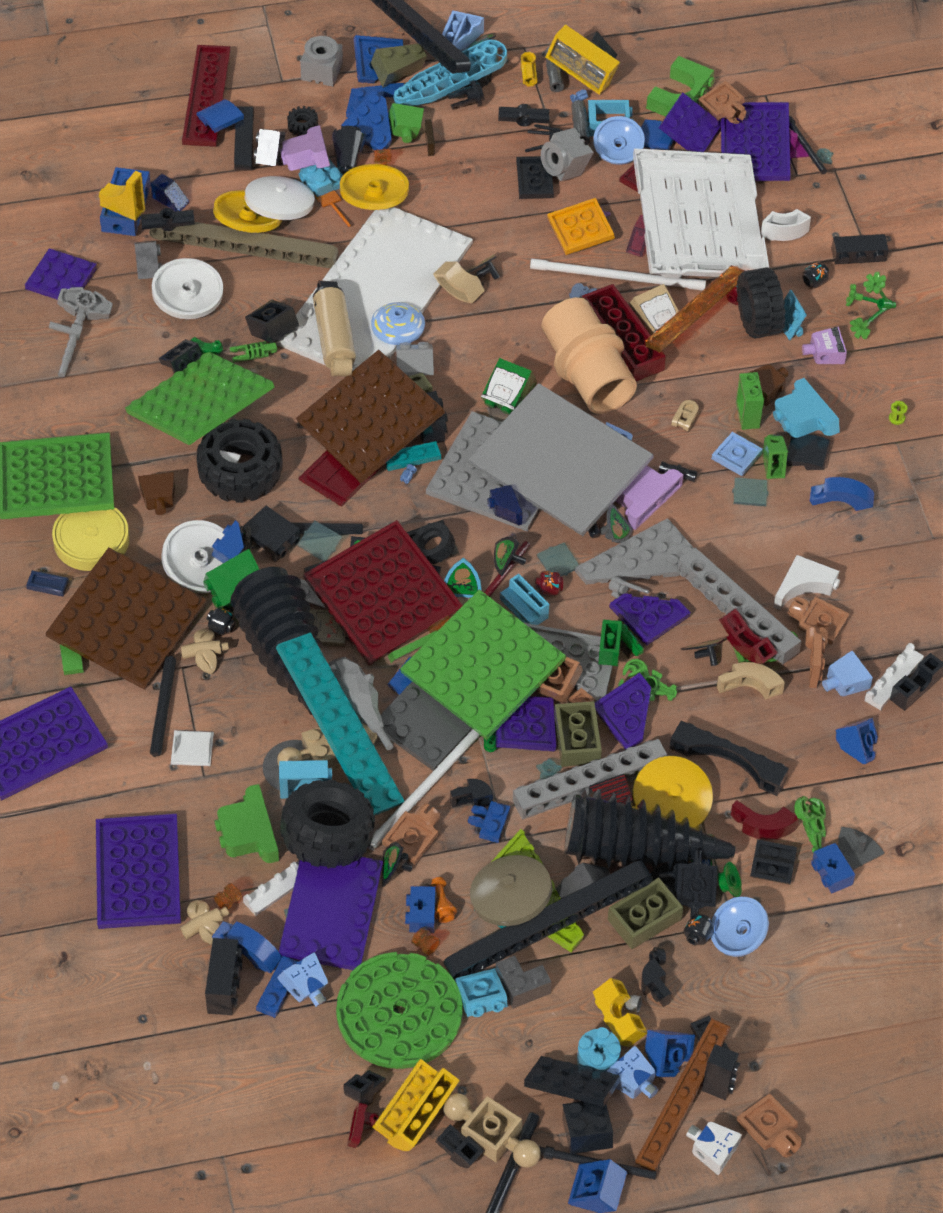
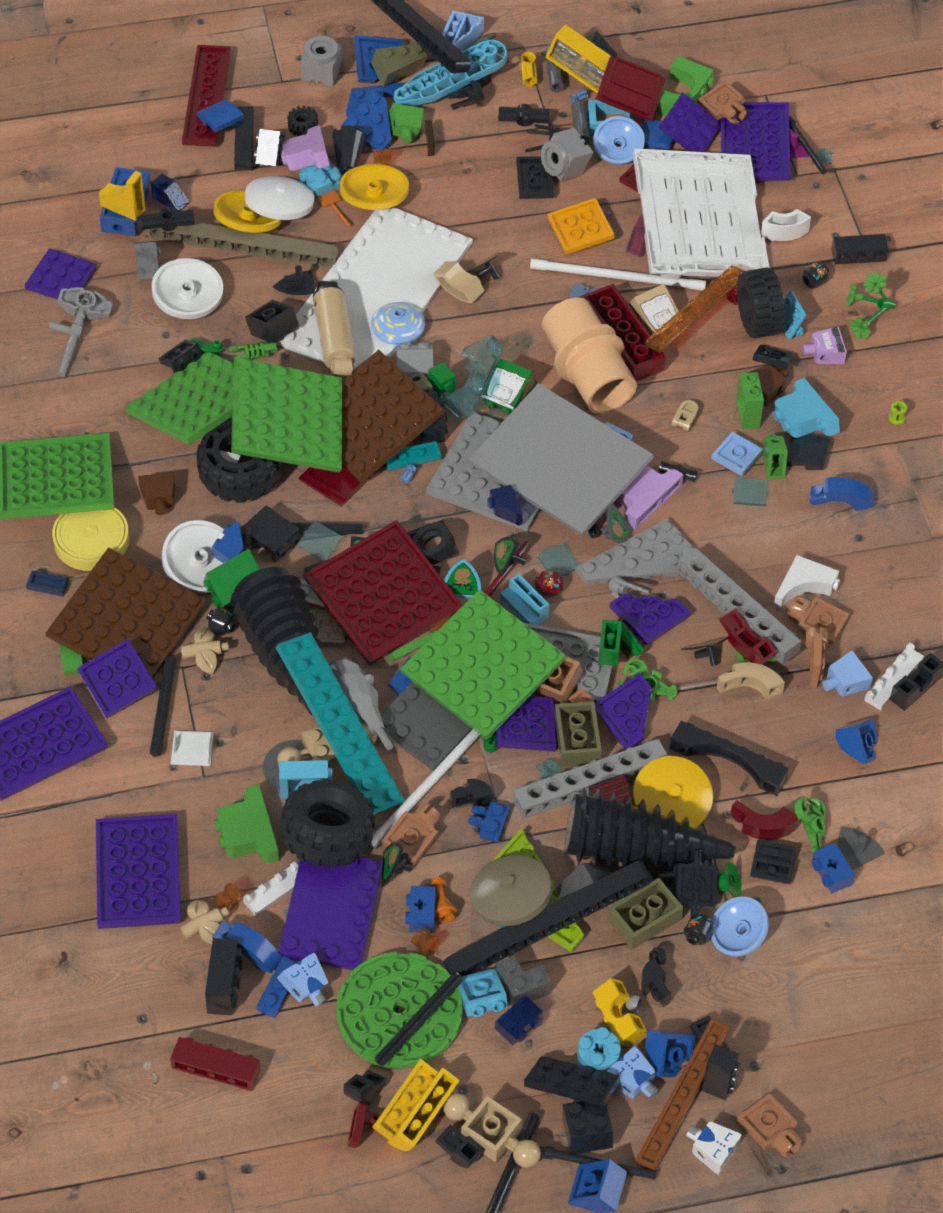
none -> dark purple plate [77,639,158,718]
none -> dark red brick [170,1037,260,1091]
none -> bright green plate [231,357,342,472]
none -> black shield [273,265,314,295]
none -> black axle [375,972,462,1066]
none -> green brick [428,362,456,405]
none -> clear light blue windscreen [440,335,502,420]
none -> clear blue brick [495,995,543,1045]
none -> dark red piece [595,56,666,122]
none -> black tile [752,345,794,369]

